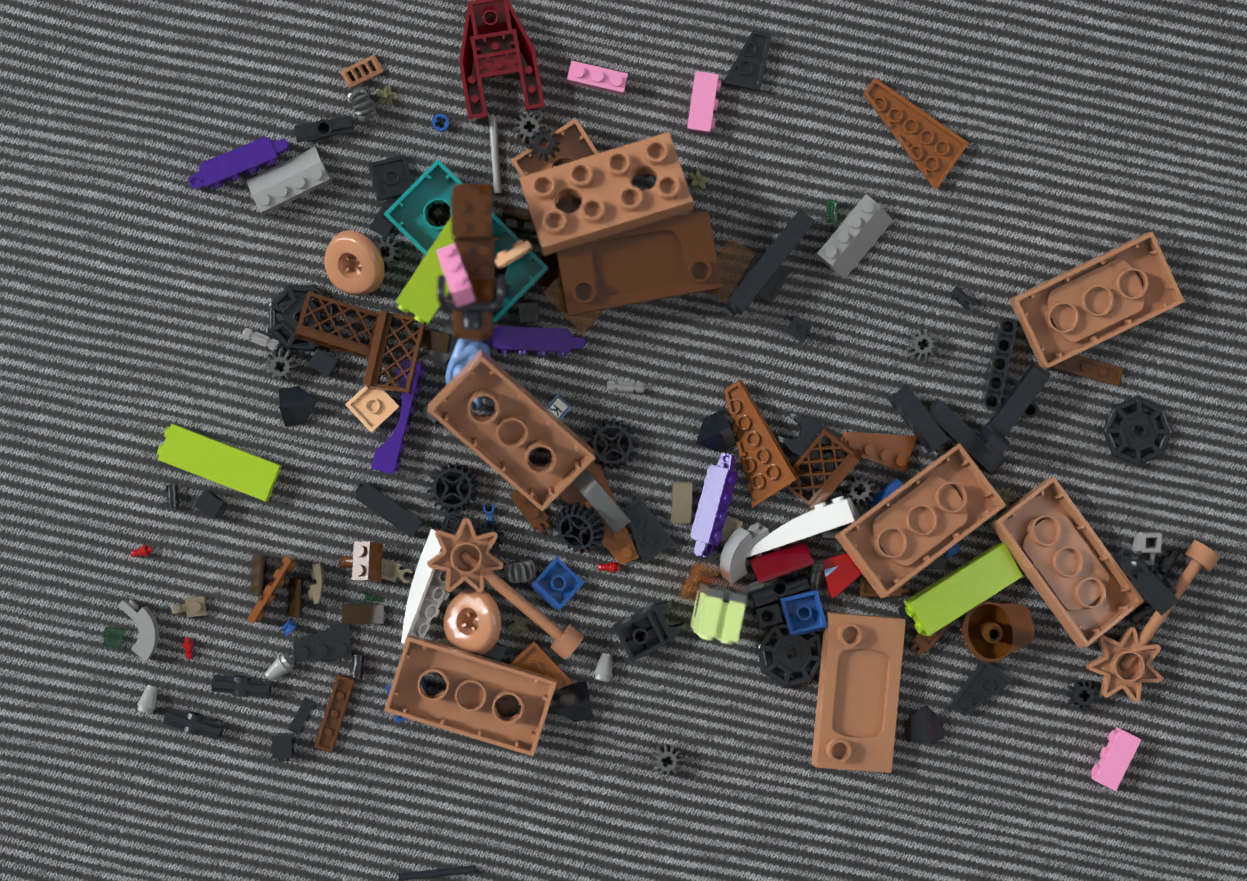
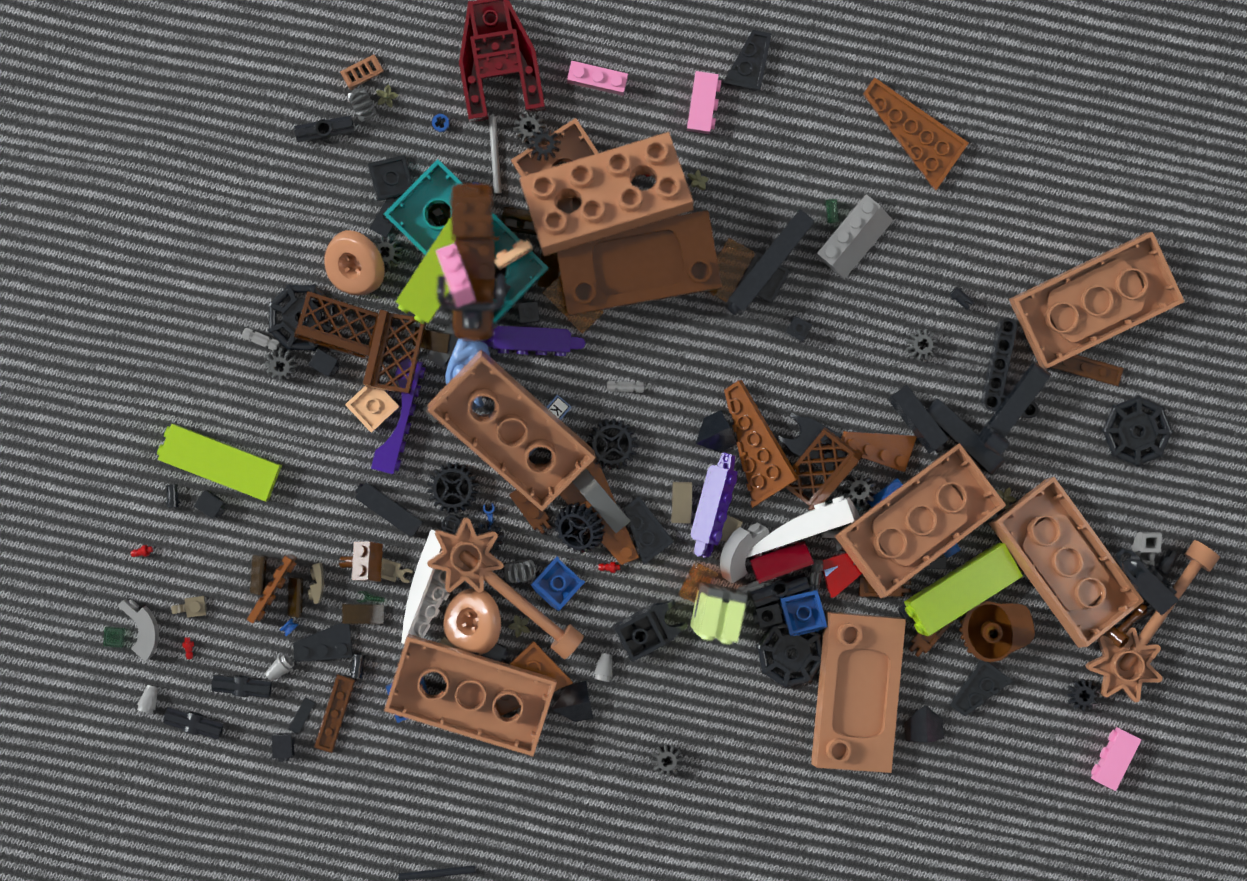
dark purple hinge [188,137,290,190] -> none
light grey slope [246,147,333,215] -> none
black slope [279,386,317,427] -> none
none -> reddish brown brick [1106,603,1148,649]

